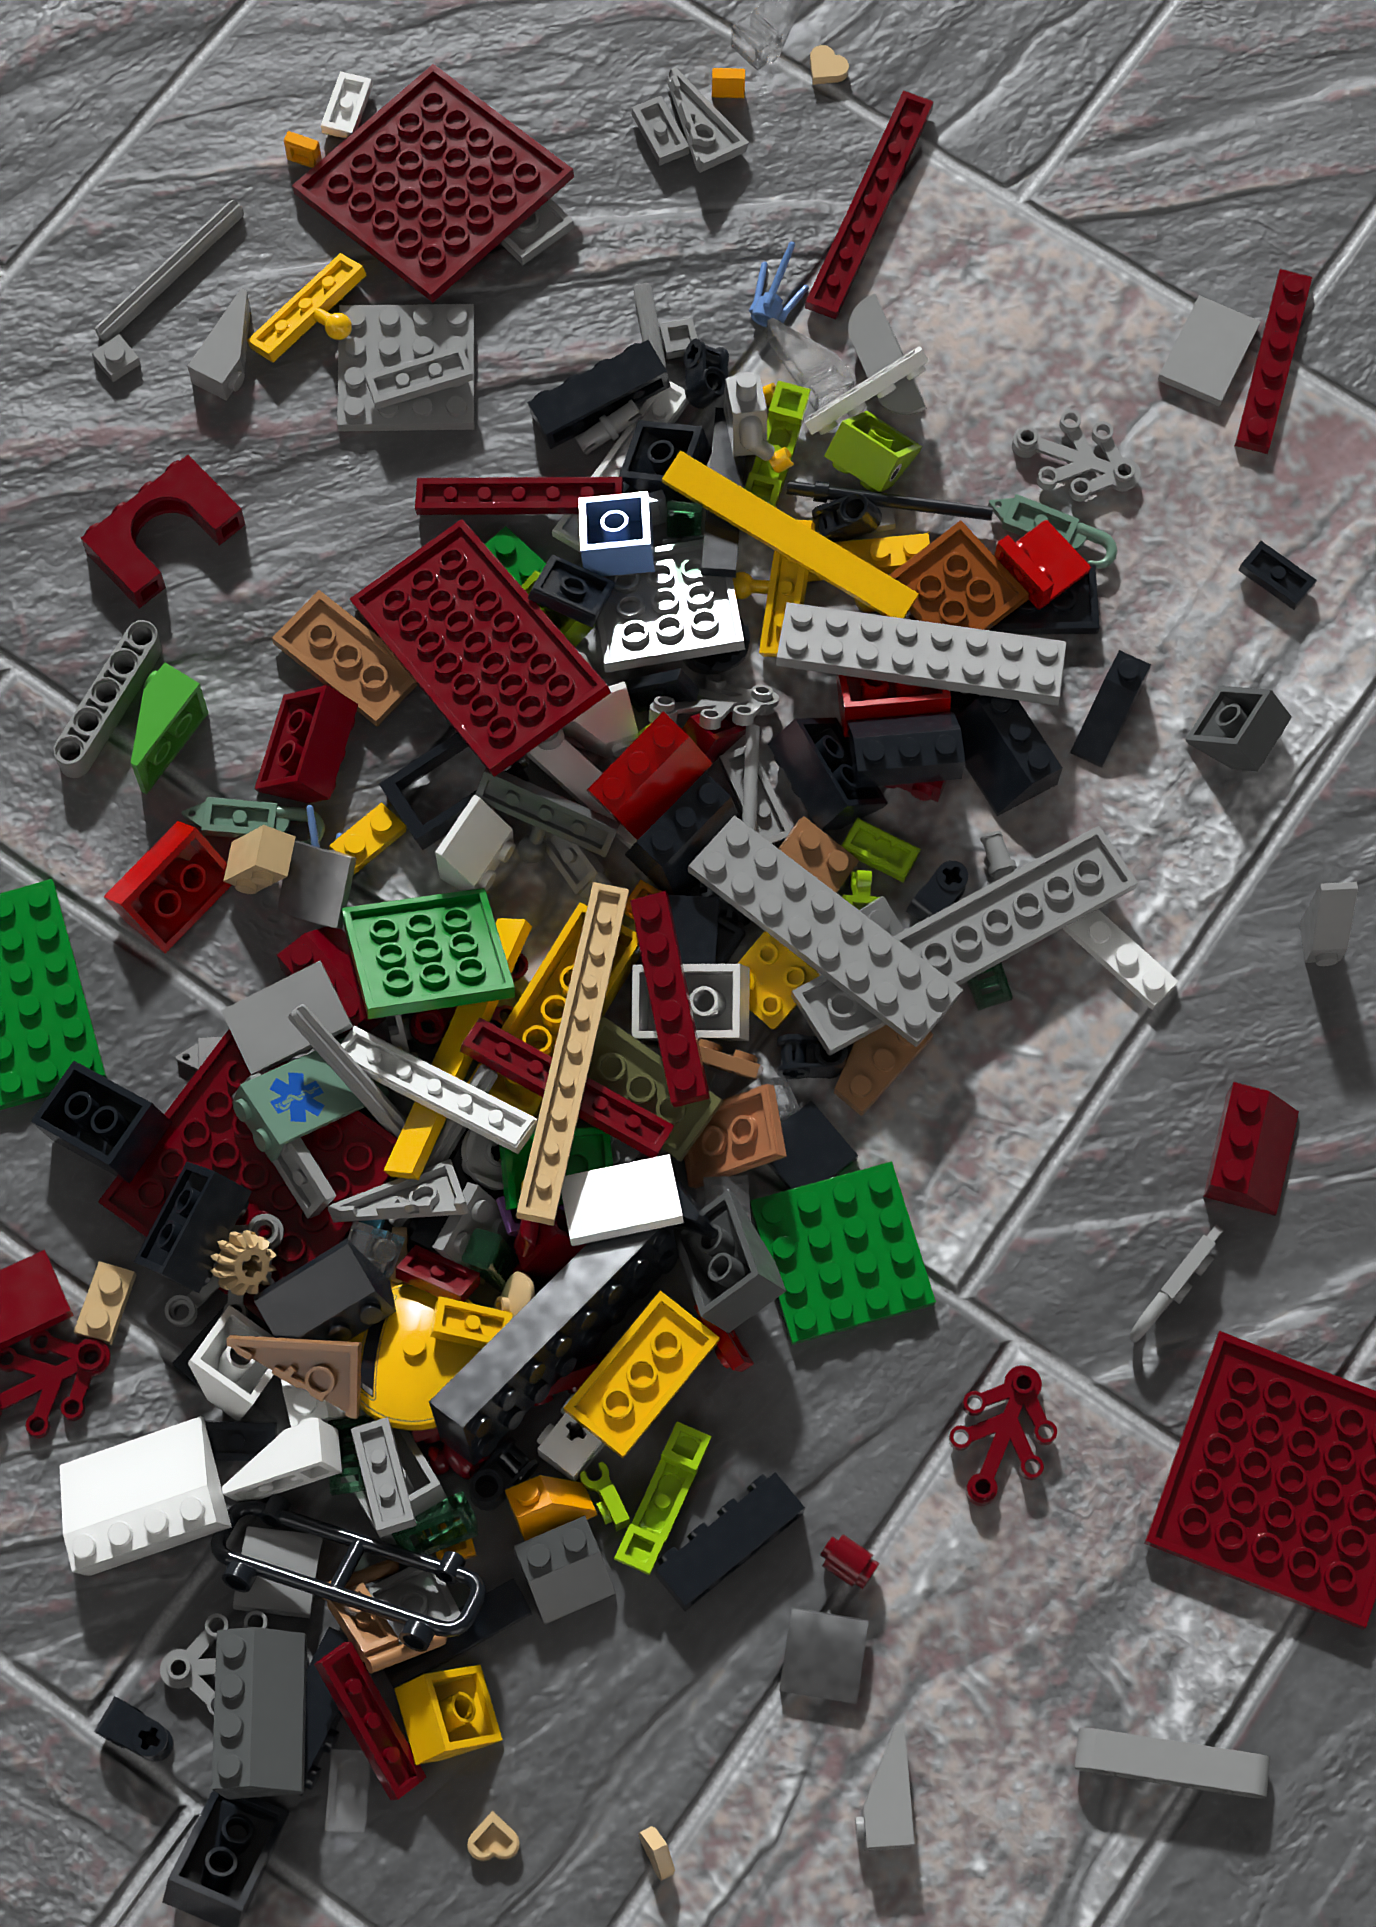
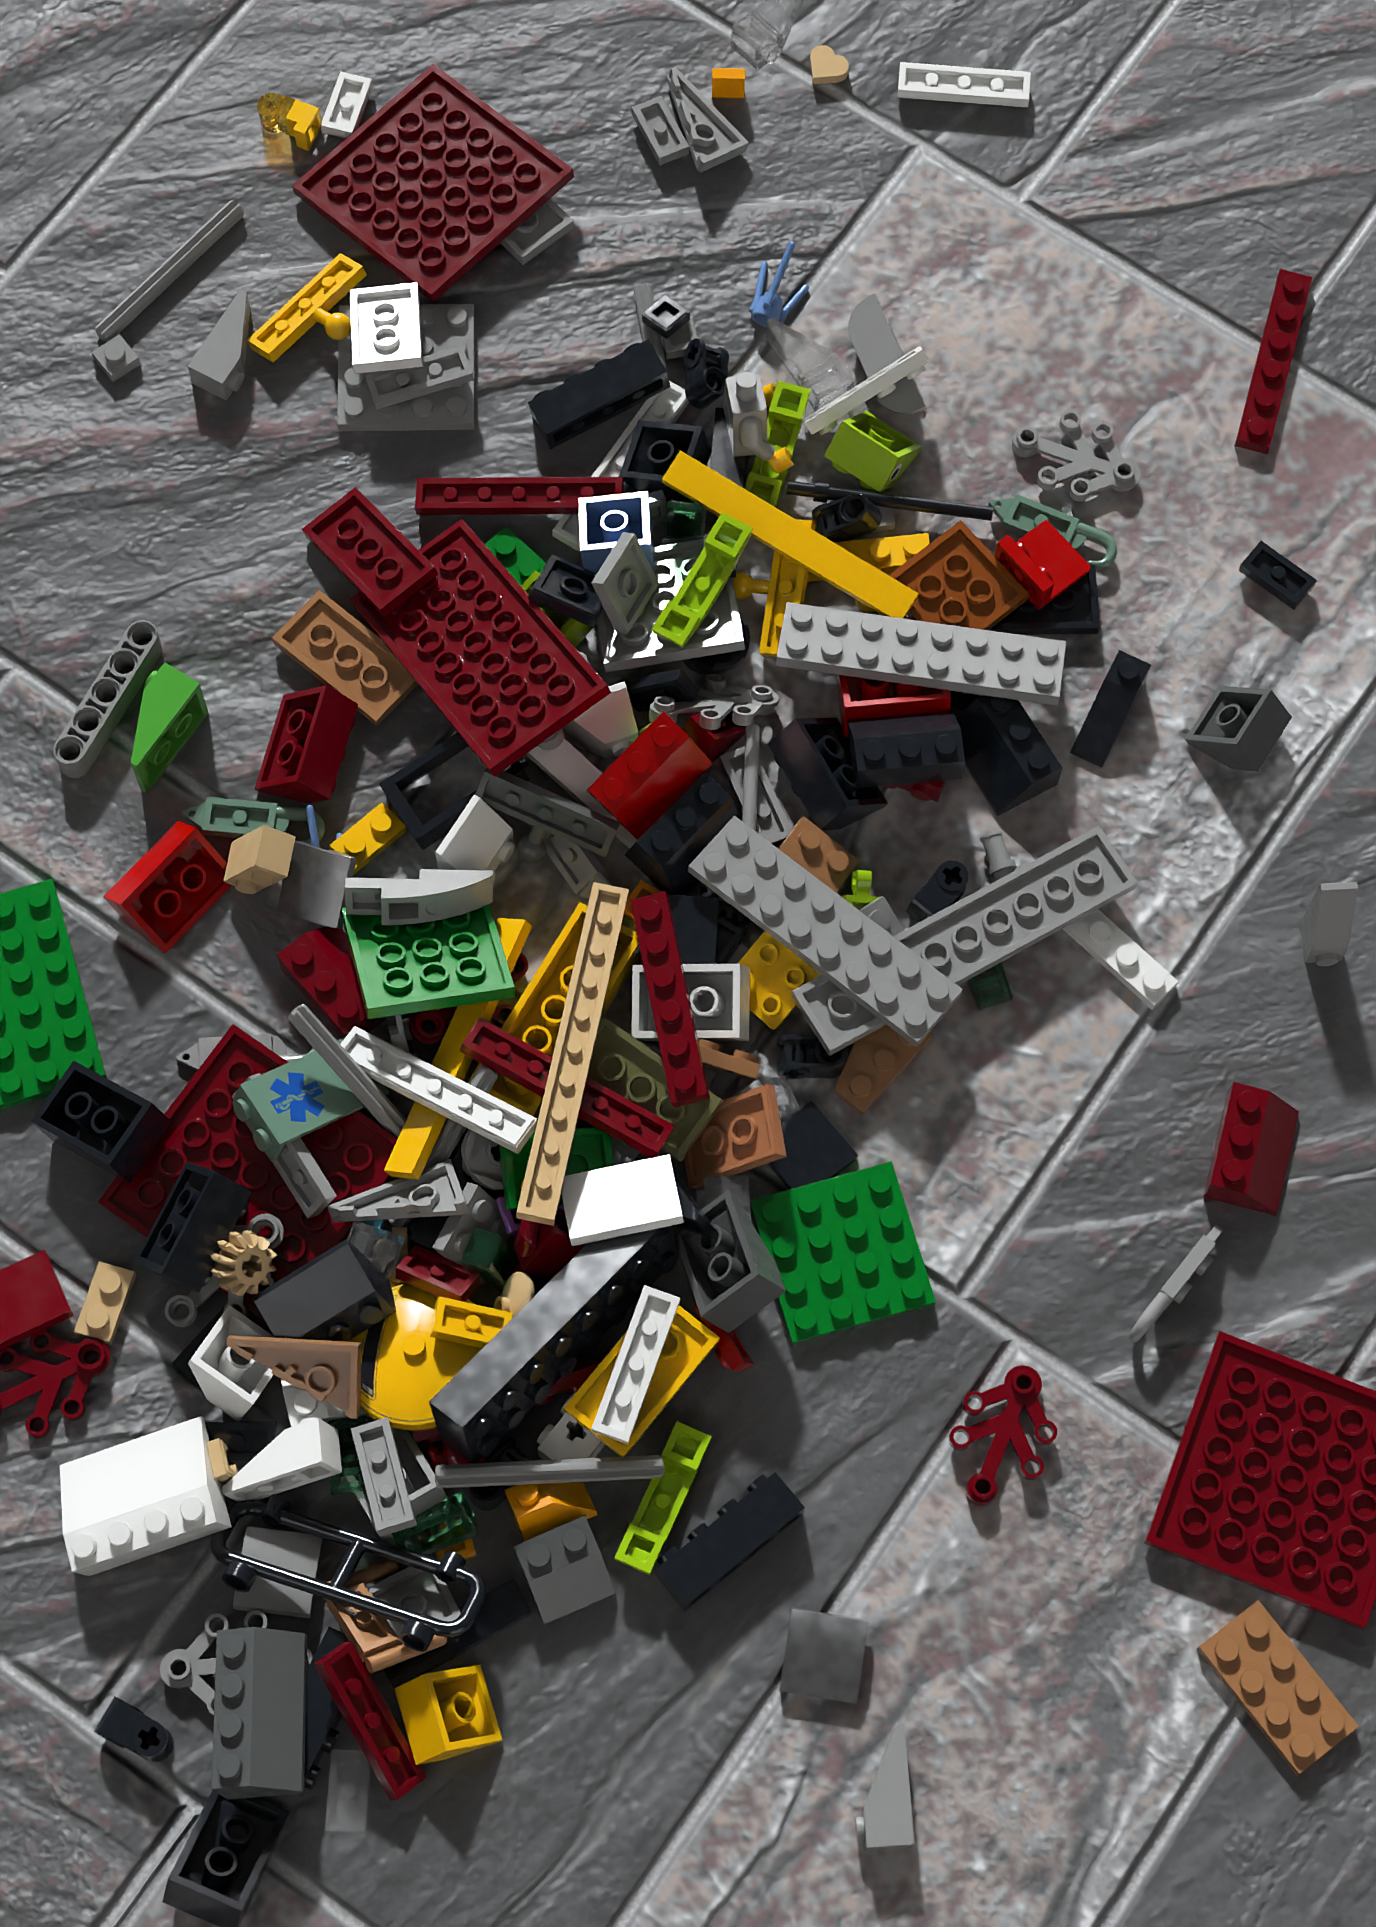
dark red arch [81,455,245,609] -> none
light grey tile [221,961,353,1075] -> none
light orange tile [284,131,322,168] -> none
tan tile [467,1811,520,1861] -> none
light grey pin [574,399,643,456] -> none
lime plate [580,1462,630,1532] -> none
tan tile [639,1826,675,1881] -> none
dark red plate [805,91,934,320] -> none
dark red brick [820,1534,880,1589] -> none
lime plate [841,818,921,883] -> none
light grey beam [1075,1728,1270,1799] -> none
light grey tile [1158,295,1261,407] -> none
none -> tan tile [206,1438,238,1485]
none -> leg [257,93,322,151]
none -> dark red plate [302,487,438,617]
none -> light grey slope [345,869,493,925]
none -> white plate [350,282,423,374]
none -> light grey axle [434,1455,664,1488]
none -> light grey plate [591,532,659,634]
none -> white plate [591,1285,680,1444]
none -> black tile [642,295,690,339]
none -> lime slope [651,512,753,648]
none -> white plate [897,62,1031,107]
none -> medium nougat plate [1196,1600,1359,1776]

